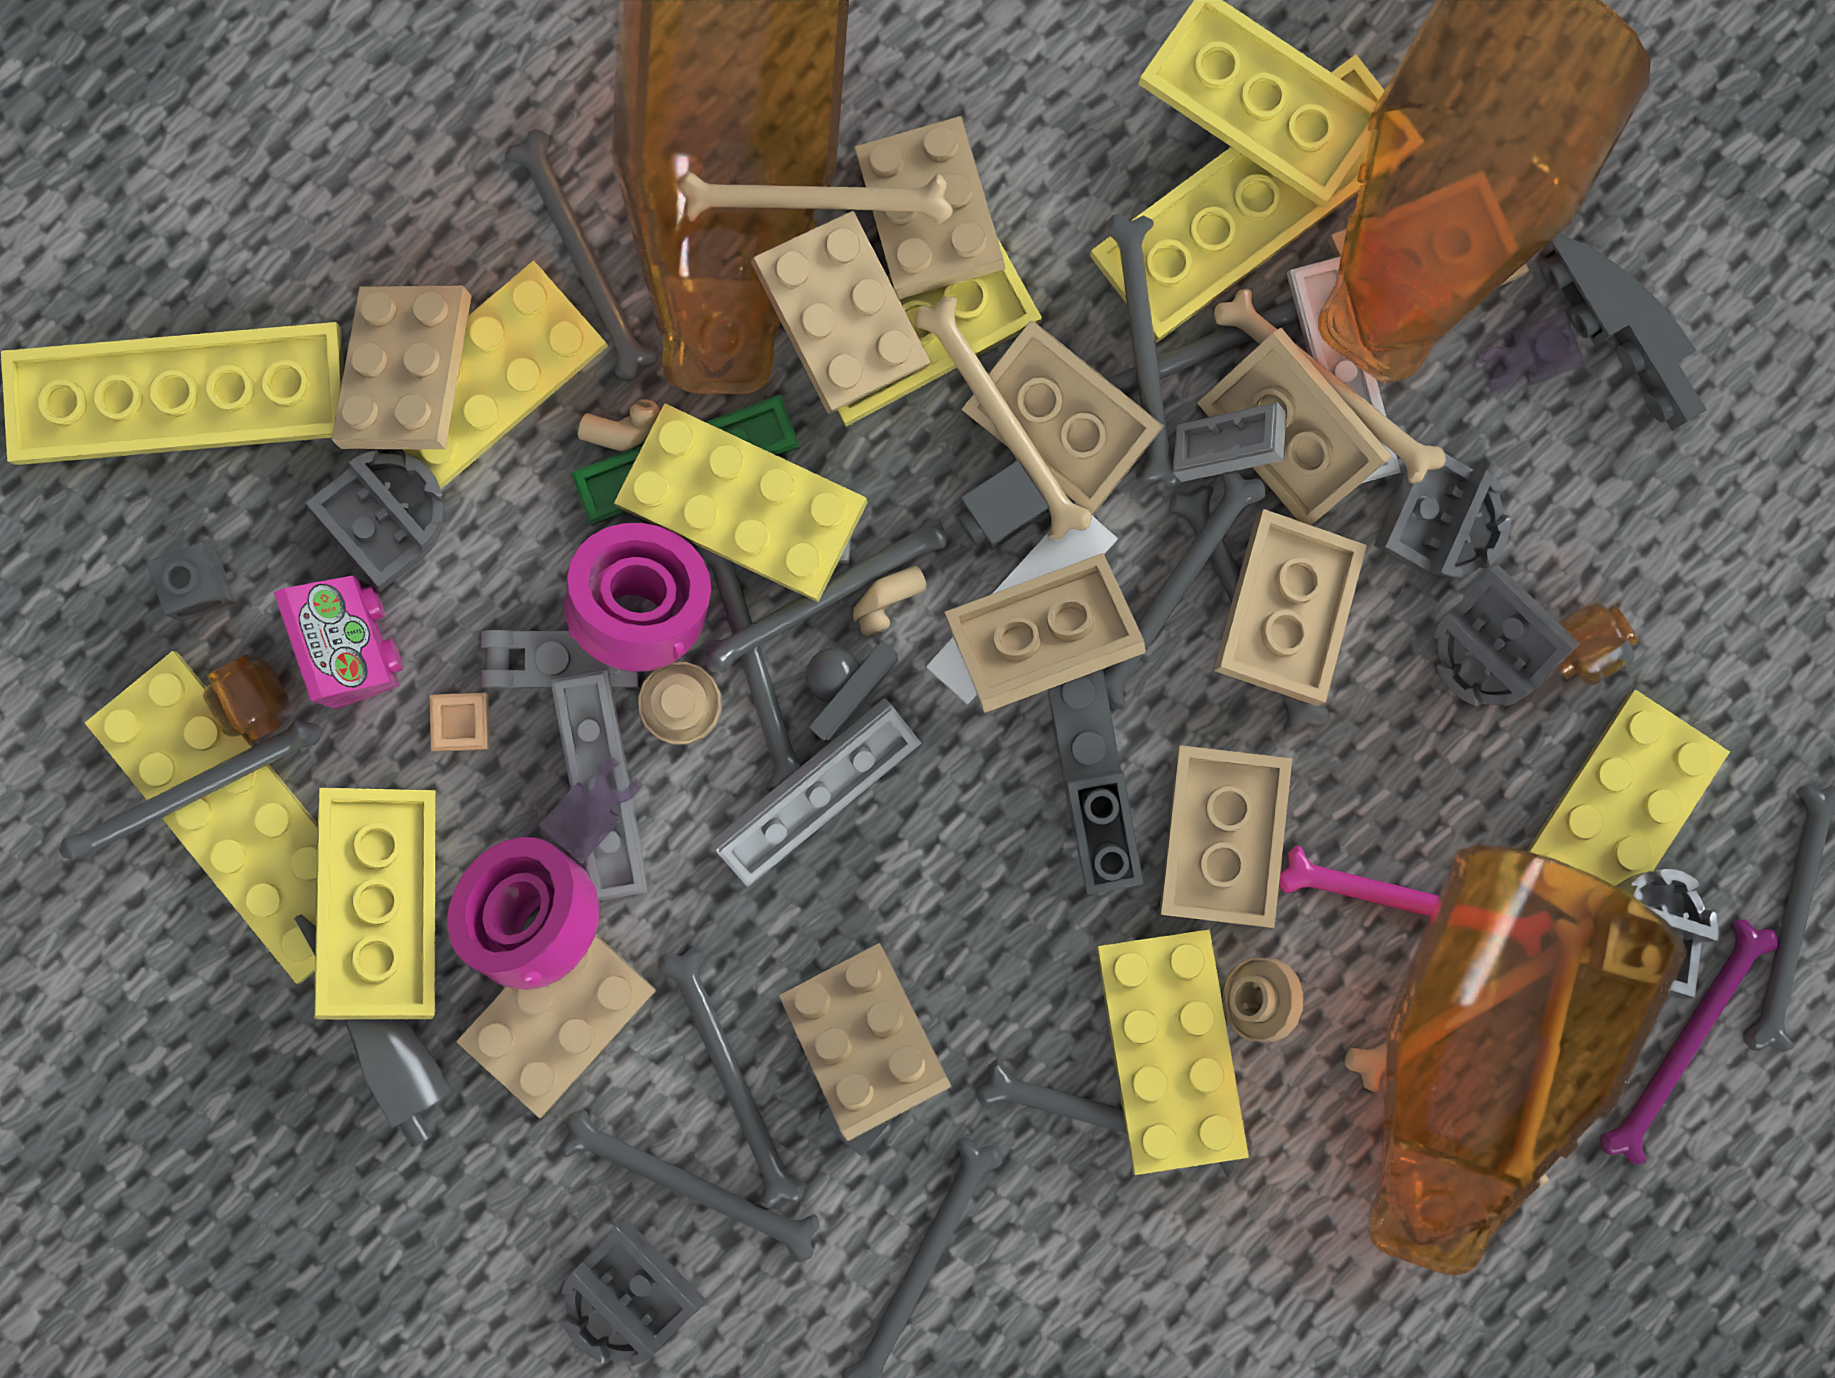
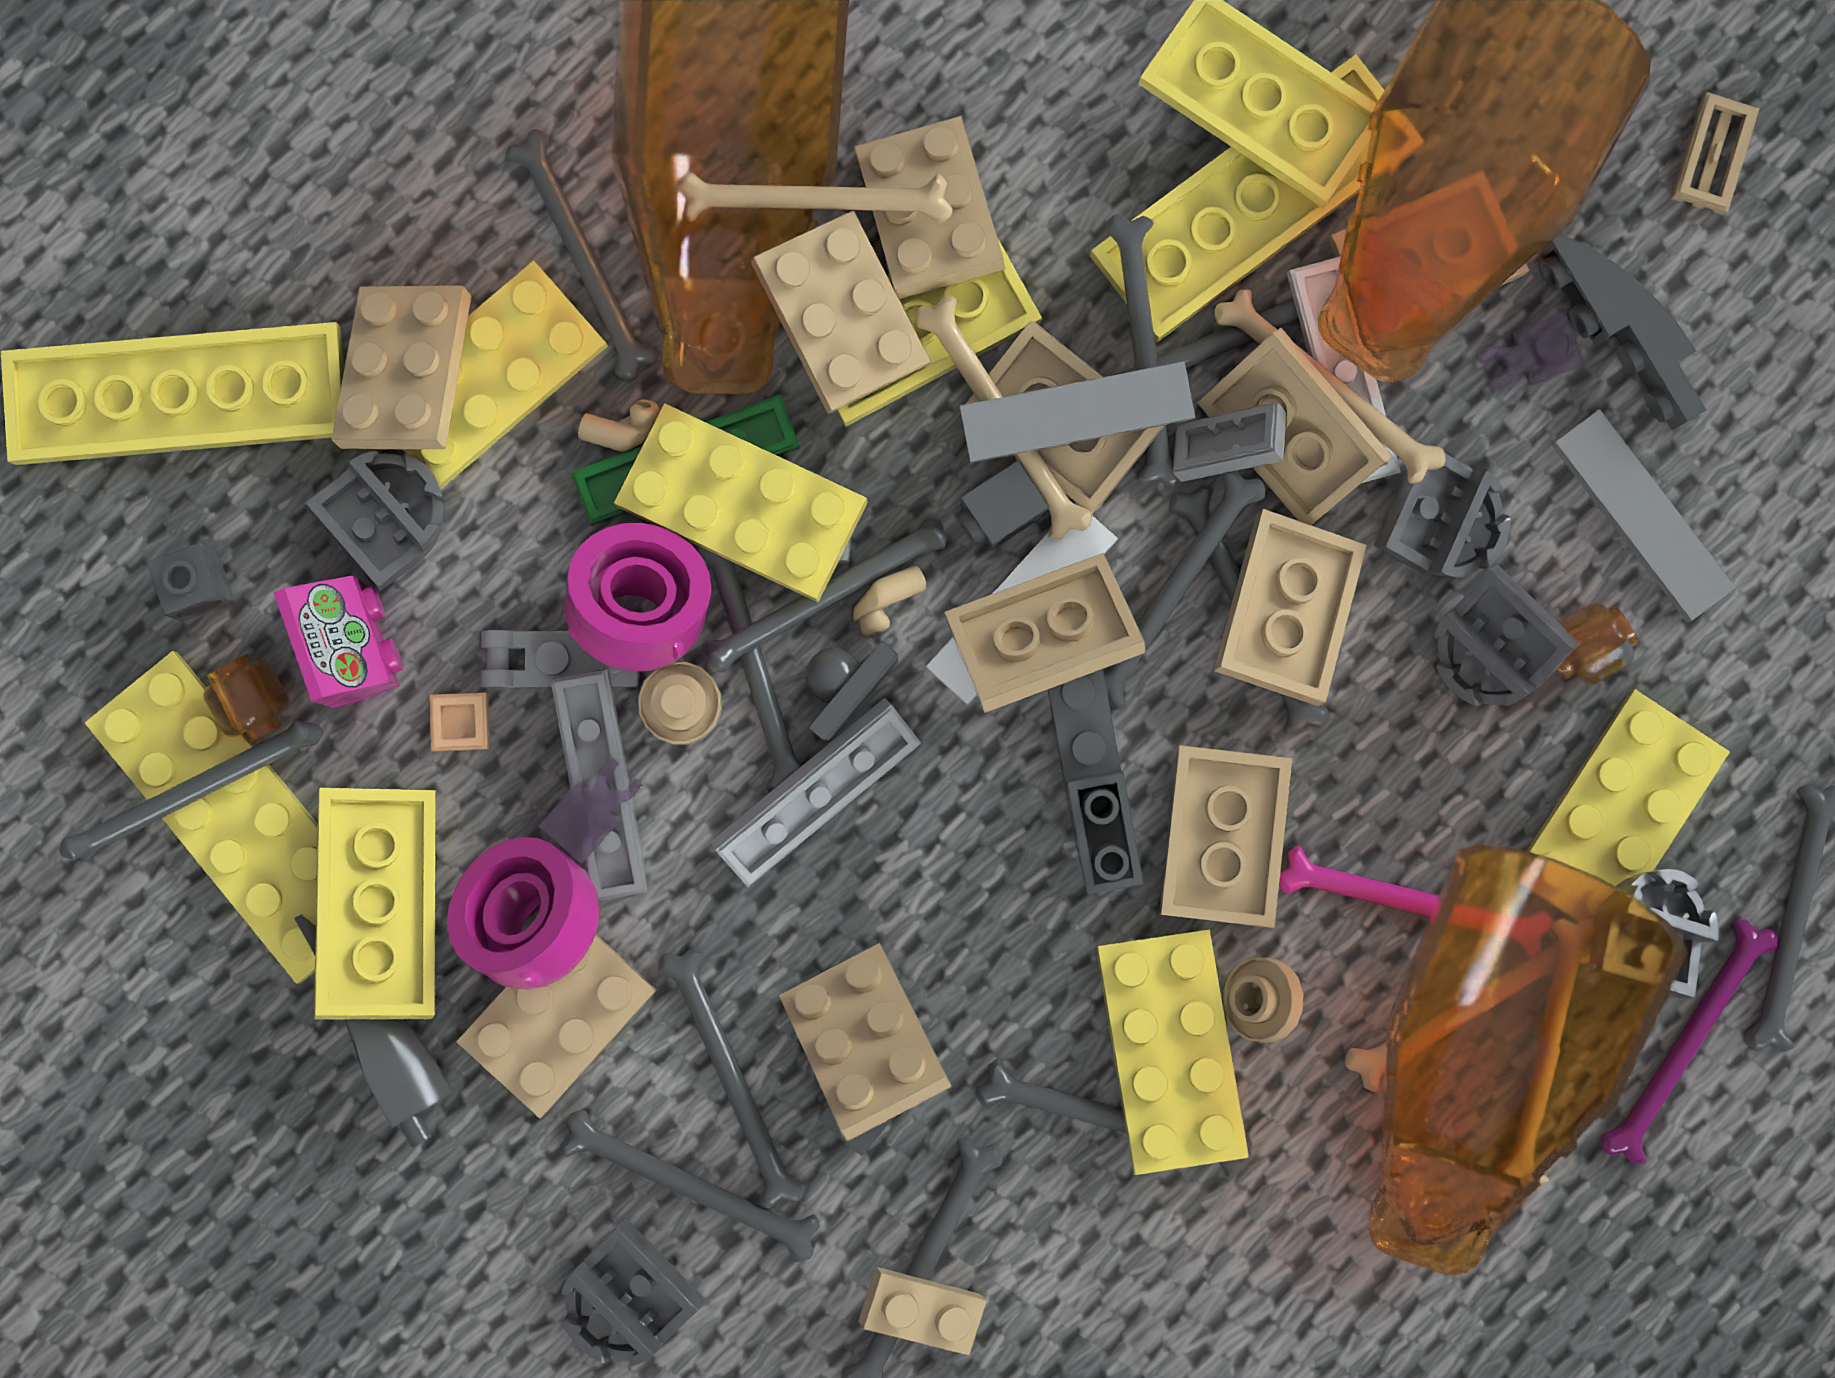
none -> tan plate [858,1267,987,1355]
none -> light grey tile [960,361,1196,463]
none -> light grey tile [1551,409,1736,622]
none -> tan tile [1671,92,1759,215]

